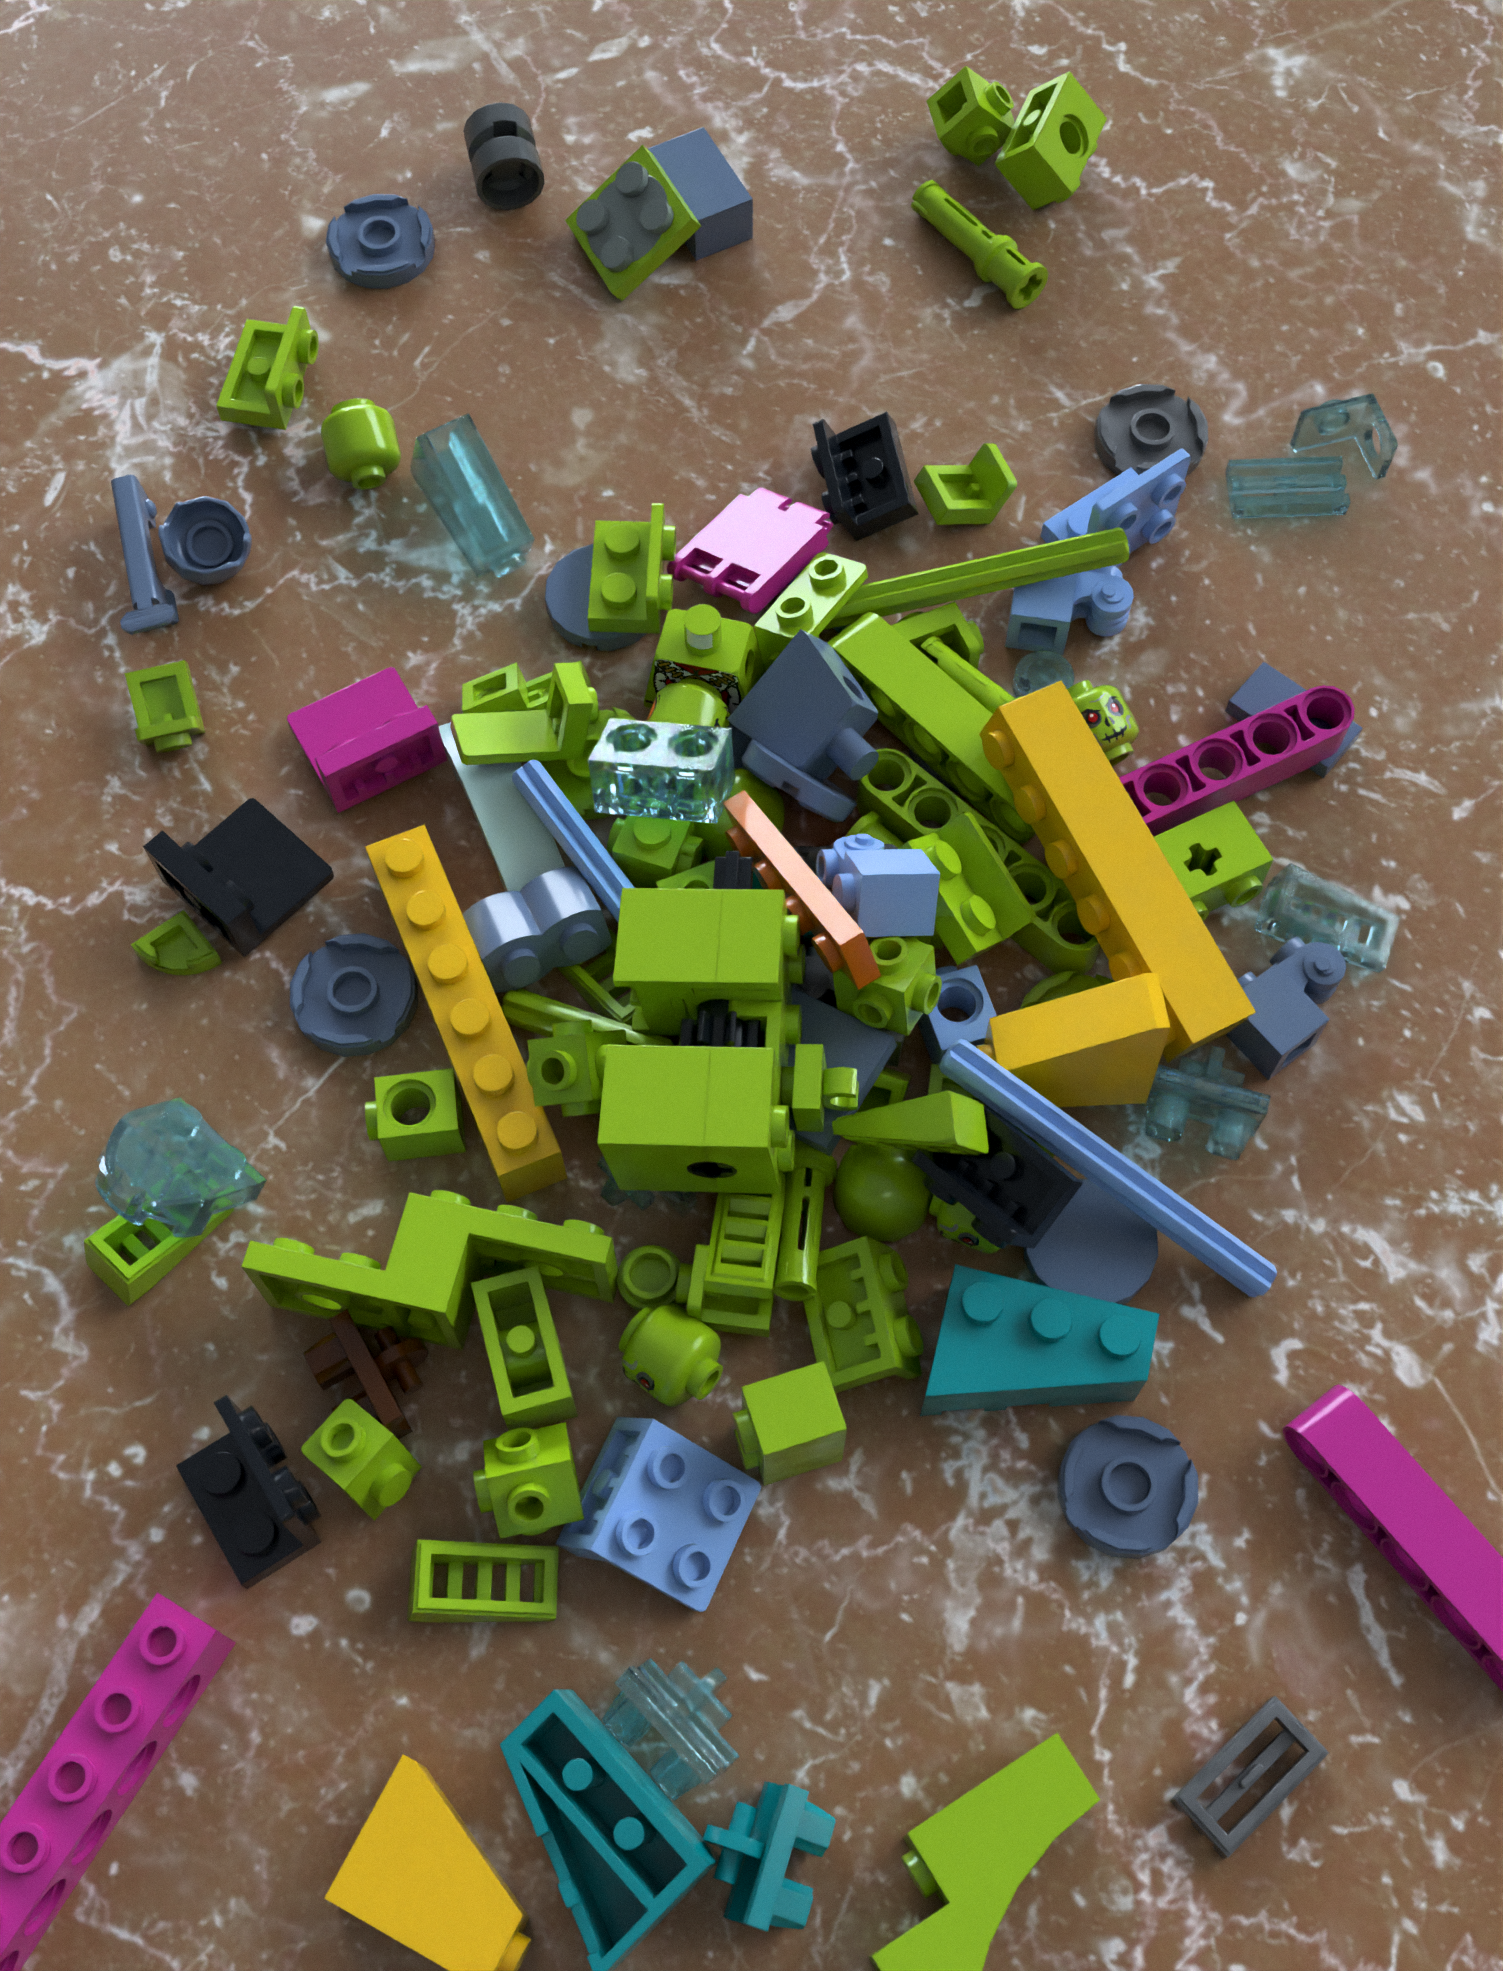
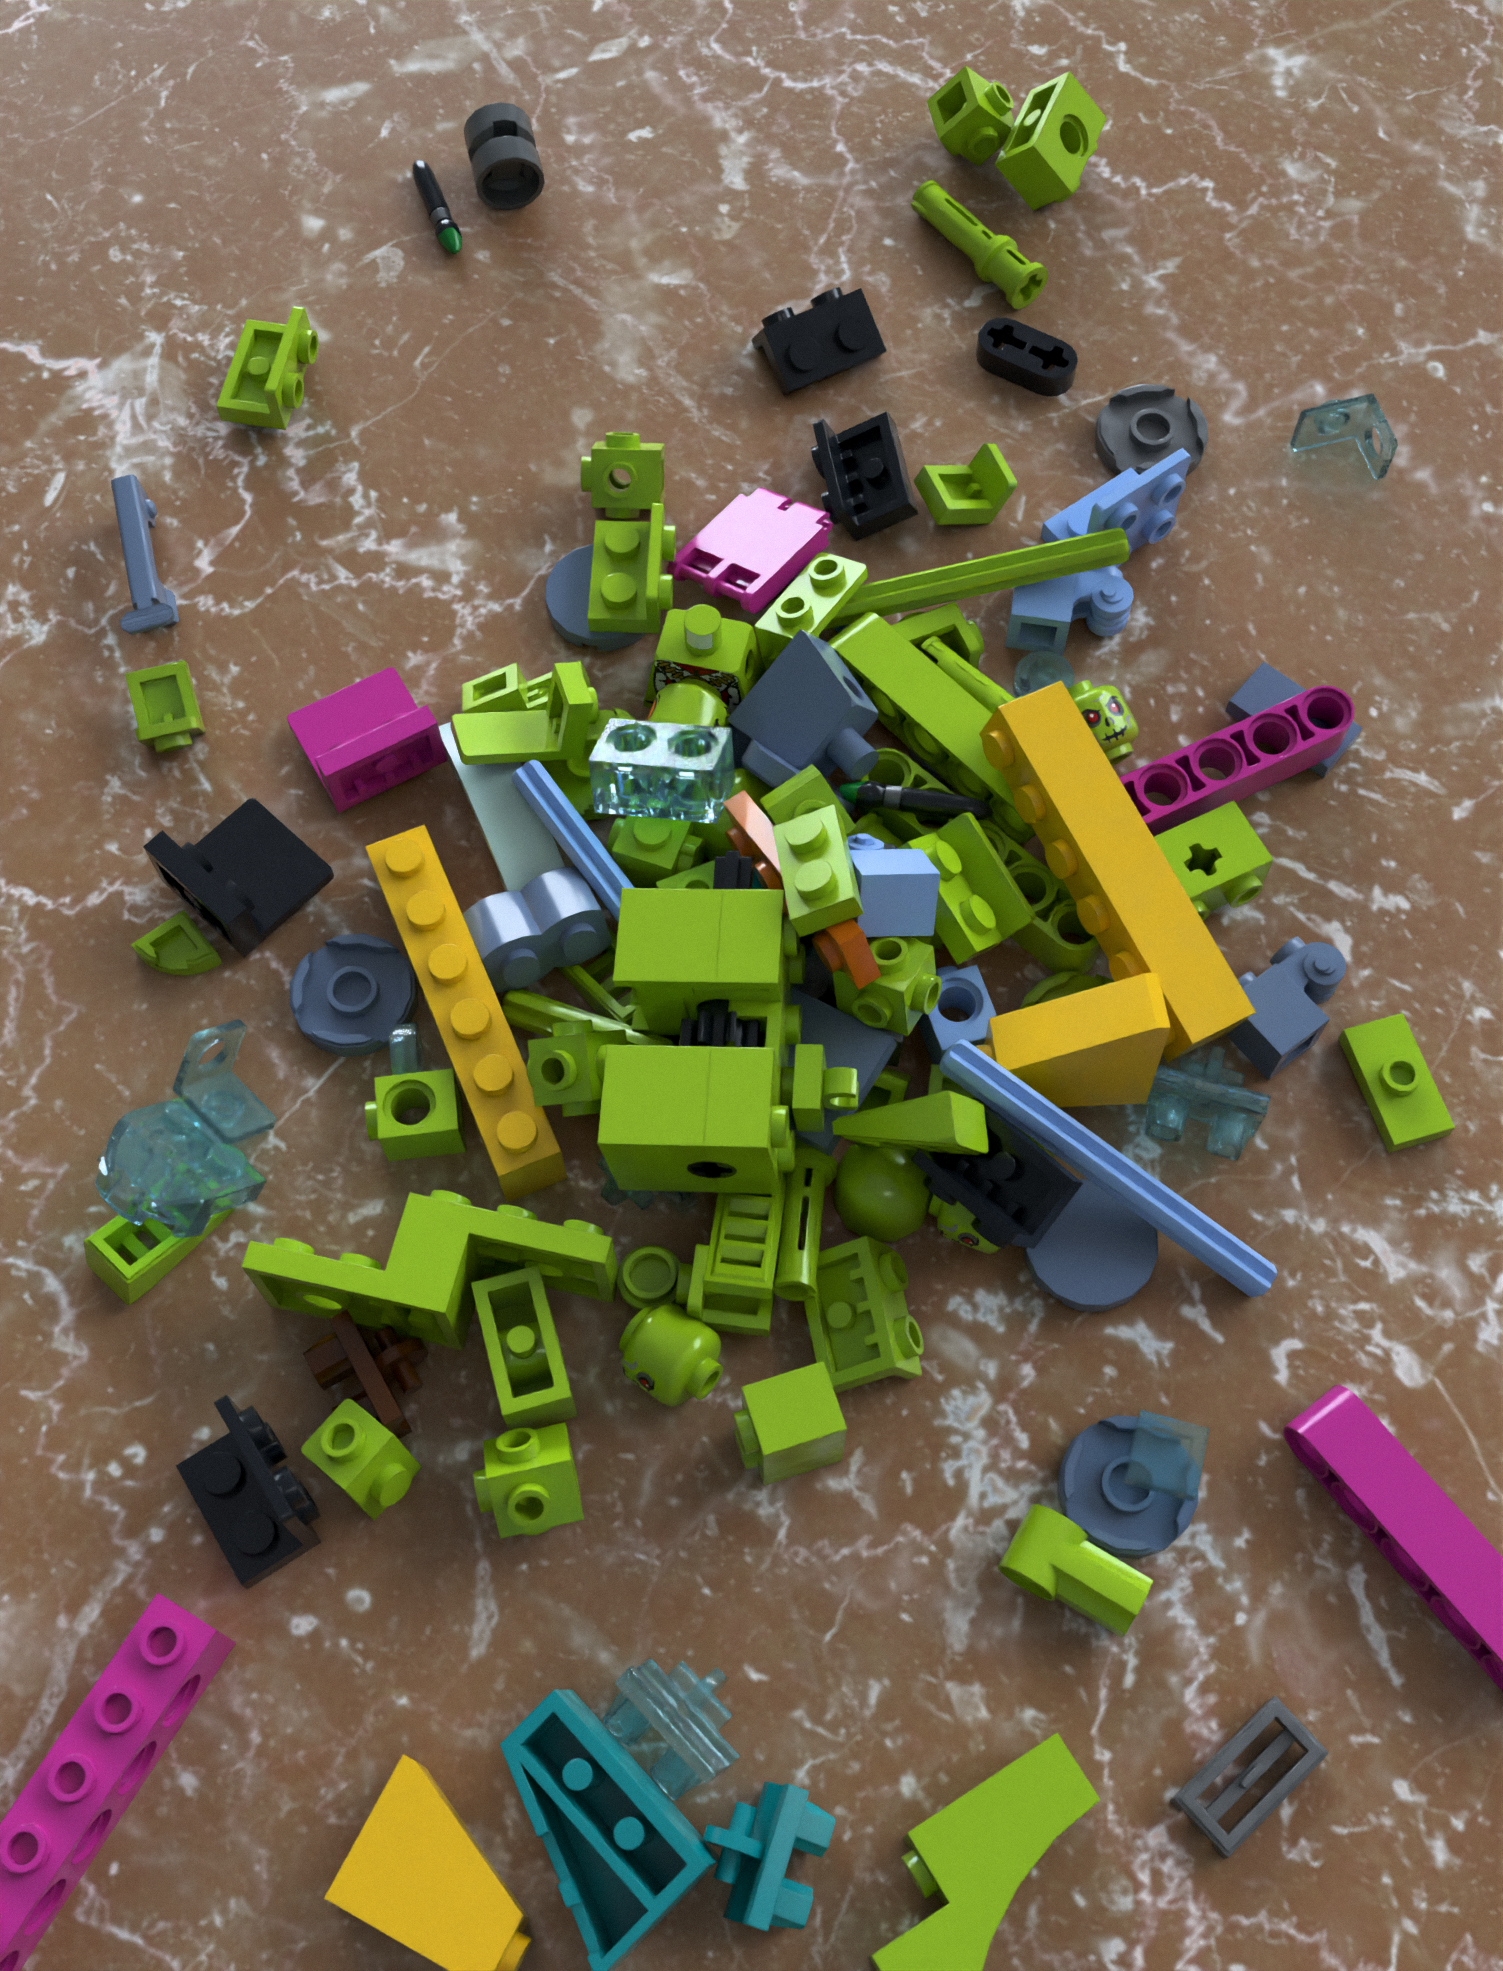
sand blue hair [158,496,252,586] -> none
lime head [321,398,401,489] -> none
sand blue tile [326,194,435,289] -> none
lime slope [407,1539,559,1623] -> none
clear light blue slope [410,413,535,578] -> none
light blue bracket [556,1417,761,1612] -> none
piece [565,145,701,301] -> none
sand blue brick [648,127,753,261] -> none
teal wedge [920,1264,1160,1416] -> none
clear light blue tile [1225,456,1350,519] -> none
clear light blue slope [1254,863,1400,973] -> none
none -> clear light blue bracket [172,1019,277,1145]
none -> clear light blue tile [389,1022,424,1075]
none -> black piece [412,159,462,254]
none -> lime brick [581,432,665,518]
none -> black bracket [751,287,887,396]
none -> lime brick [759,764,856,834]
none -> lime plate [773,804,864,937]
none -> black piece [839,781,993,821]
none -> black beam [976,318,1078,397]
none -> lime piece [998,1504,1154,1638]
none -> clear light blue tile [1123,1410,1210,1501]
none -> lime plate [1338,1013,1455,1153]

